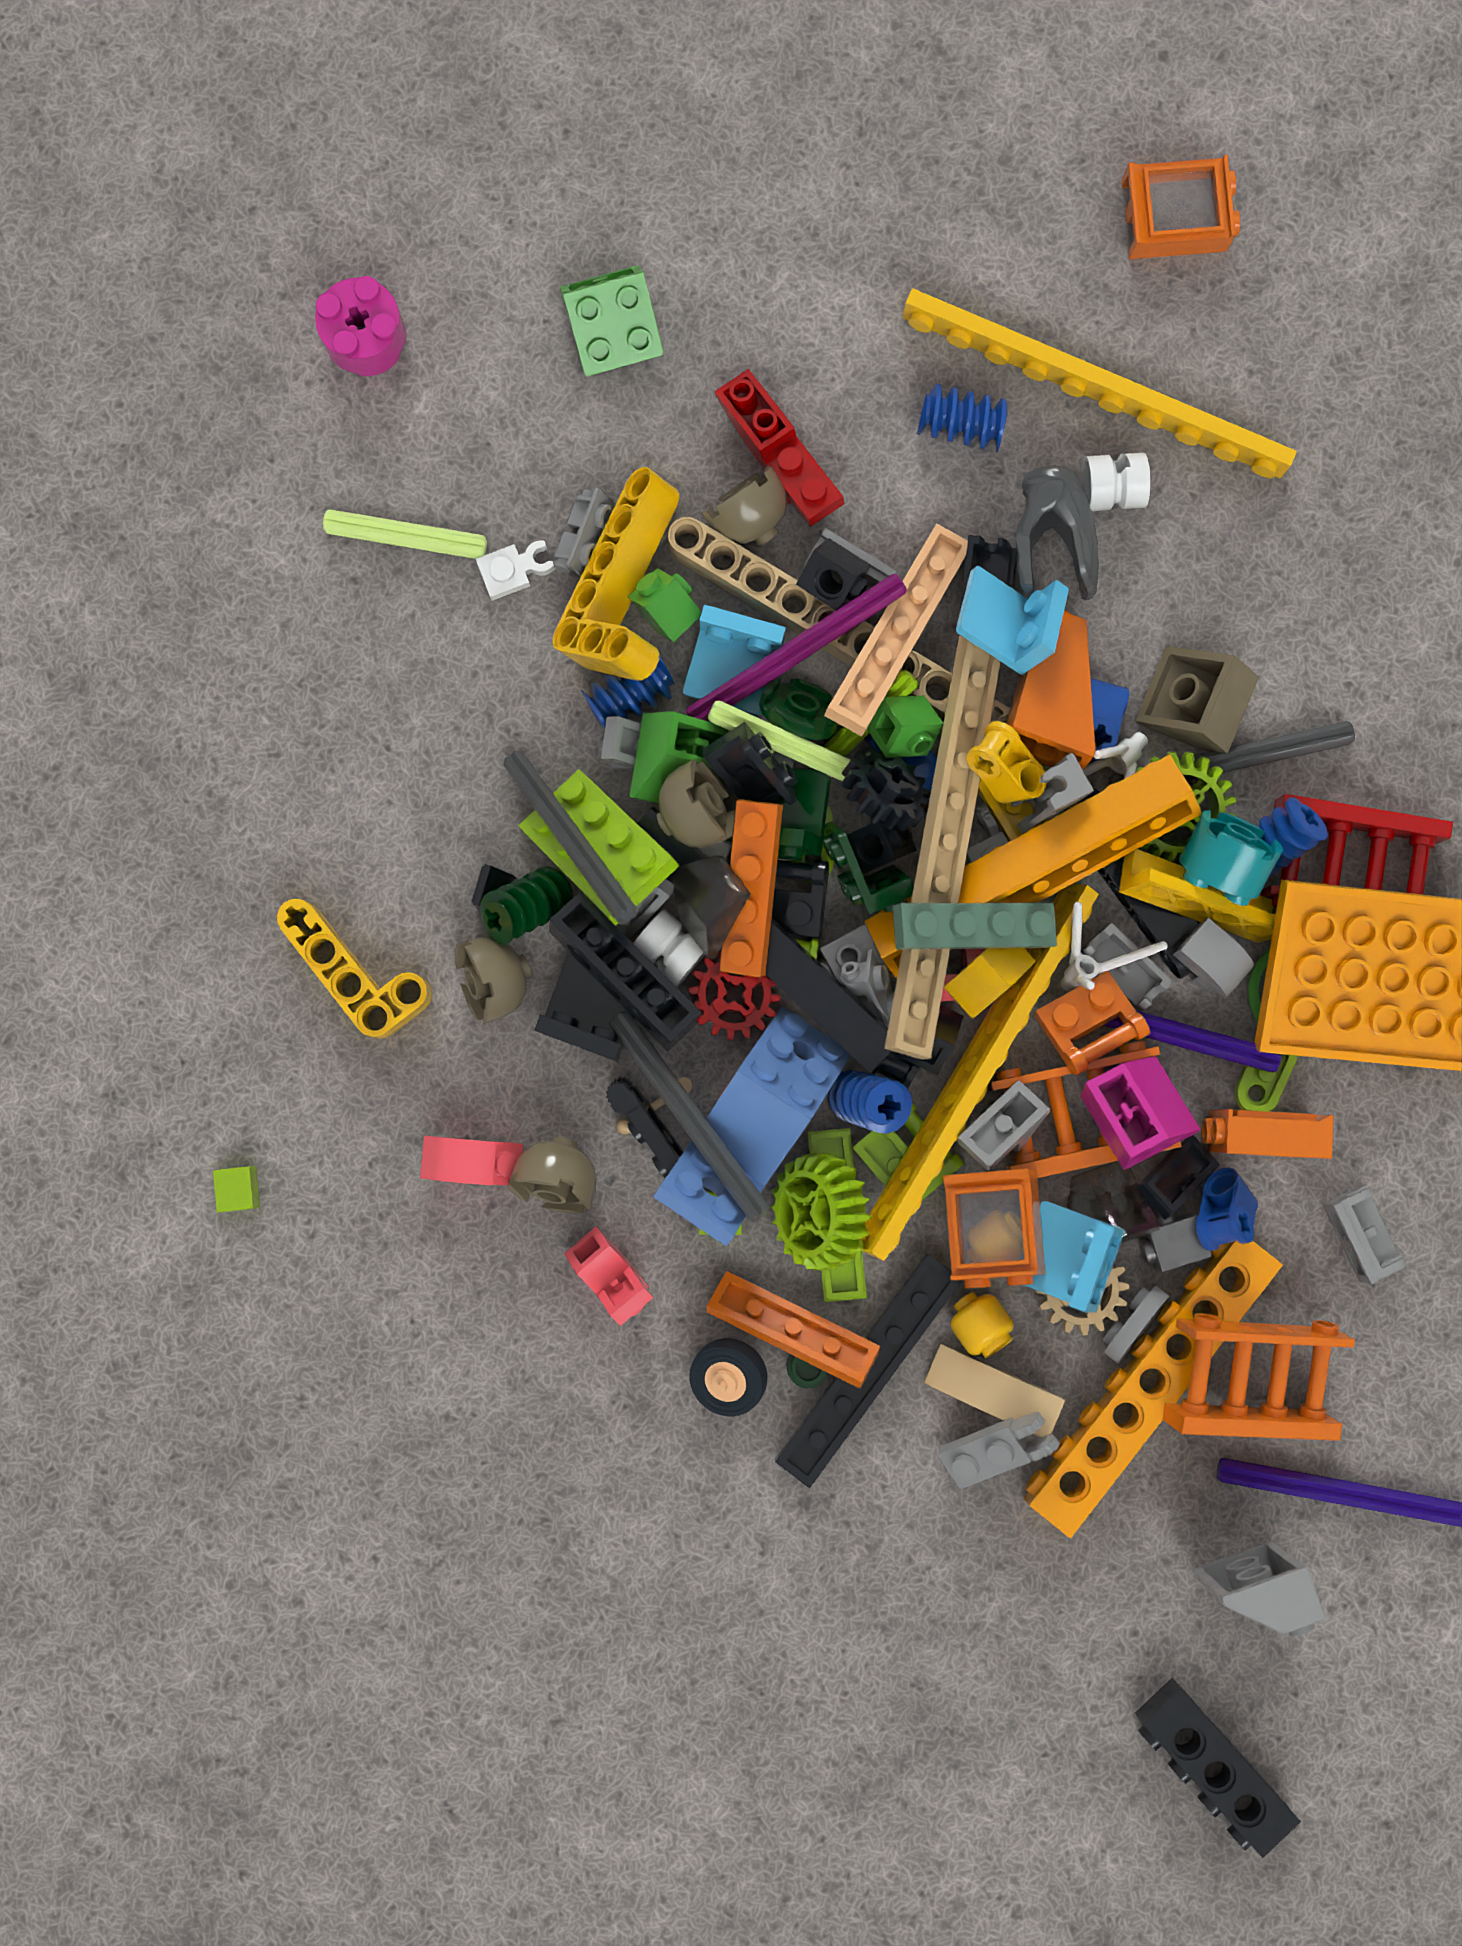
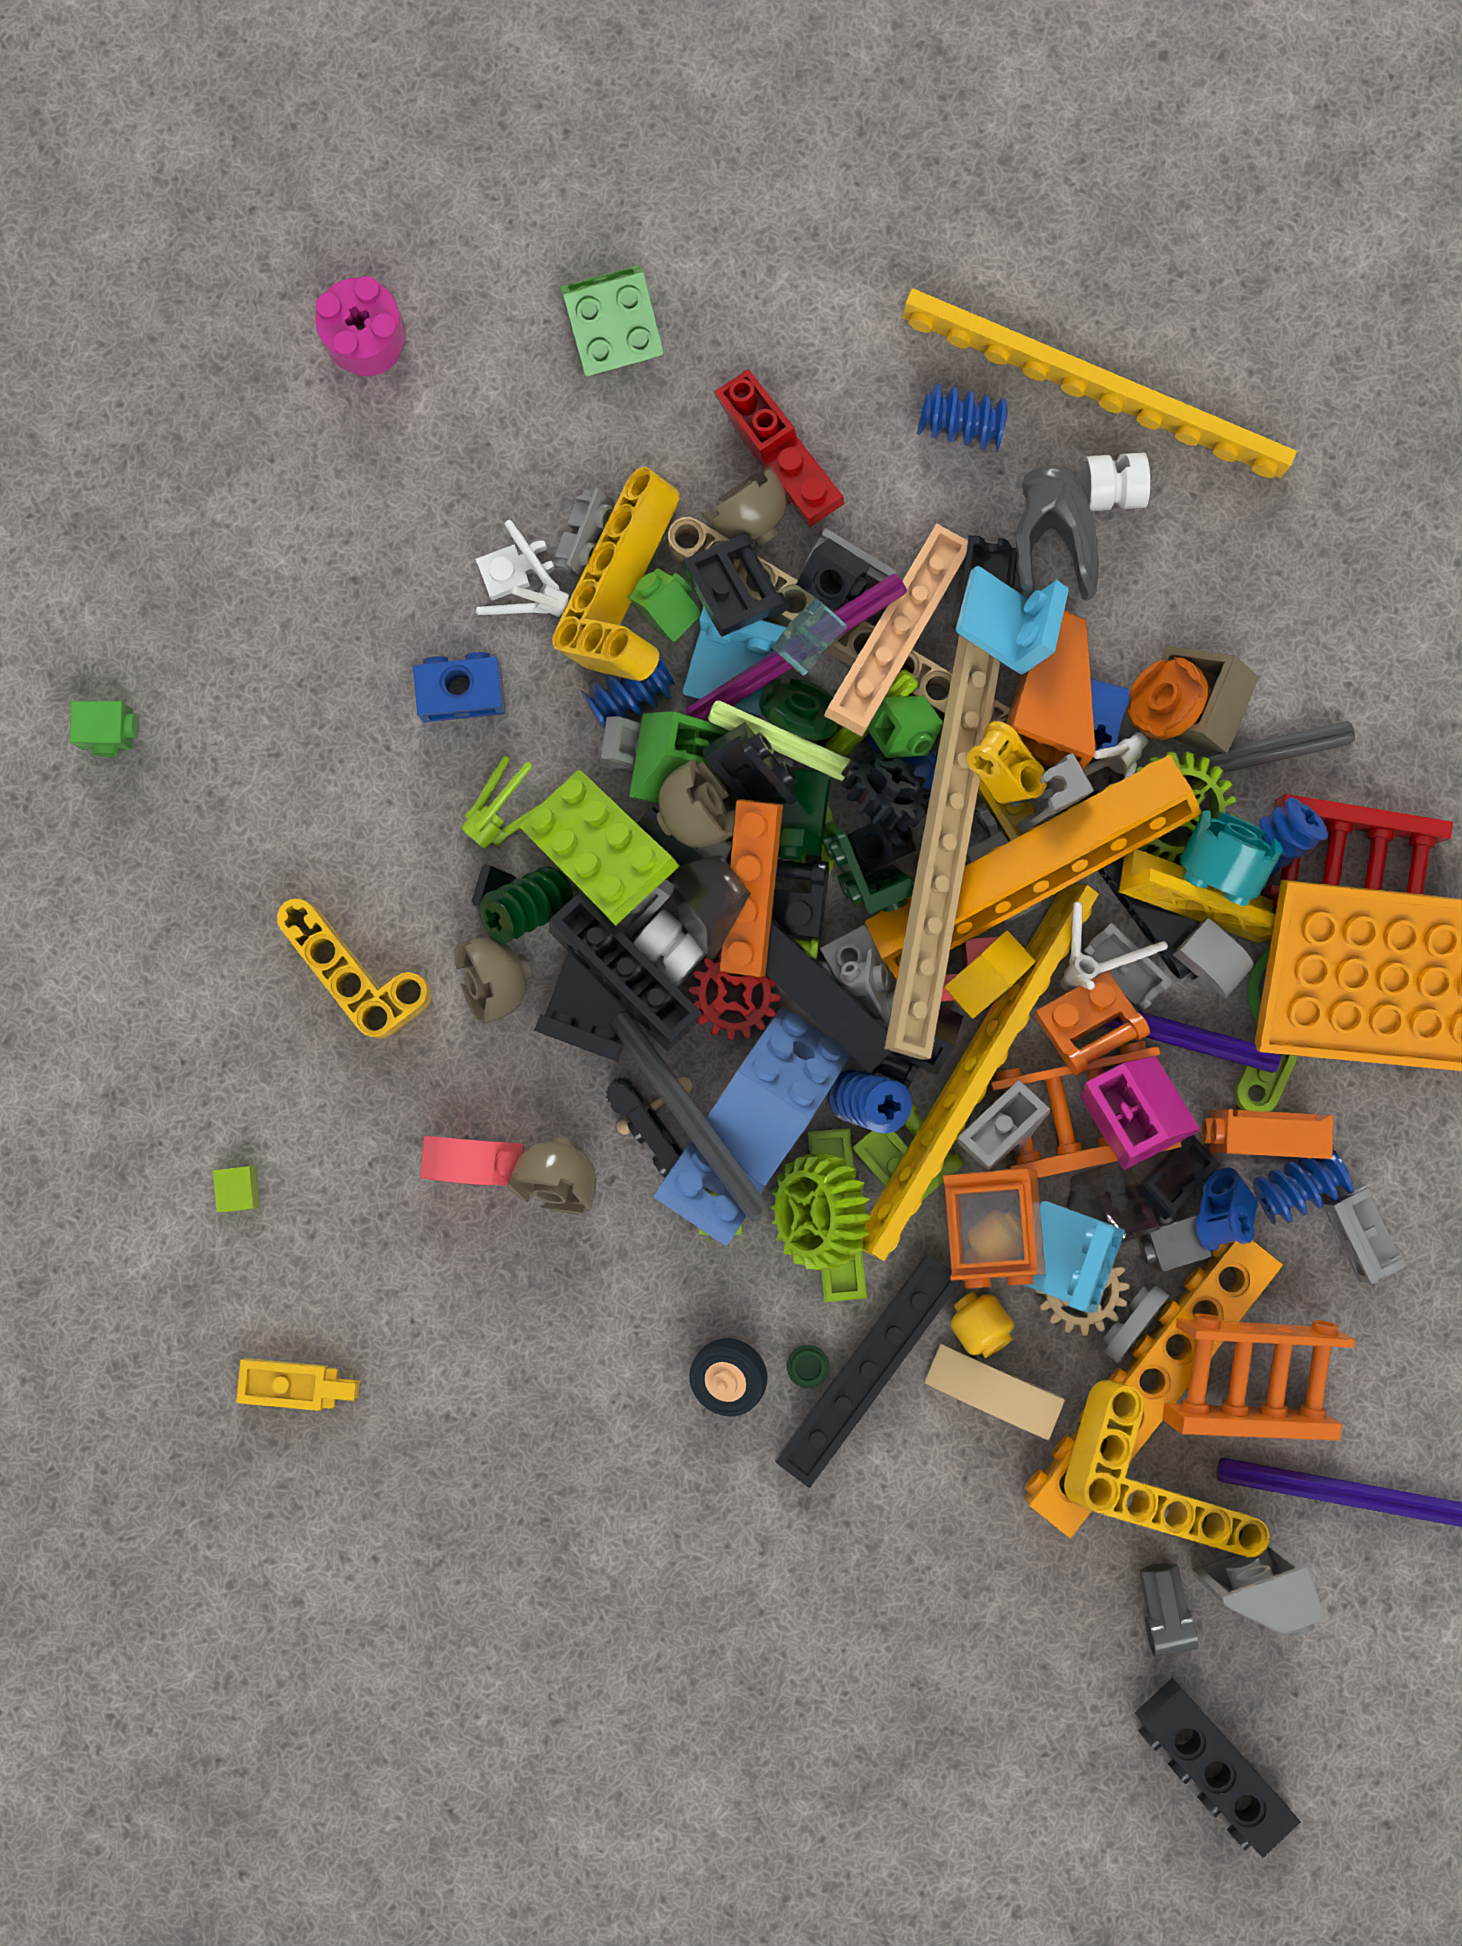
yellowish green axle [323,509,487,559] -> none
dark grey axle [504,751,638,924] -> none
coral brick [564,1226,653,1326] -> none
orange plate [706,1271,880,1389] -> none
sand green plate [893,903,1057,950] -> none
light grey hinge [937,1412,1059,1490] -> none
orange window [1121,155,1240,259] -> none
none -> bright green brick [70,701,139,757]
none -> yellow hinge [236,1358,361,1411]
none -> blue brick [413,652,506,723]
none -> lime plant [460,756,542,849]
none -> white plant [476,520,570,617]
none -> black plate [682,534,789,637]
none -> clear light blue panel [772,597,847,676]
none -> yellow beam [1064,1380,1270,1558]
none -> orange tile [1127,657,1208,740]
none -> dark grey piece [1140,1563,1198,1657]
none -> blue piece [1253,1149,1354,1225]

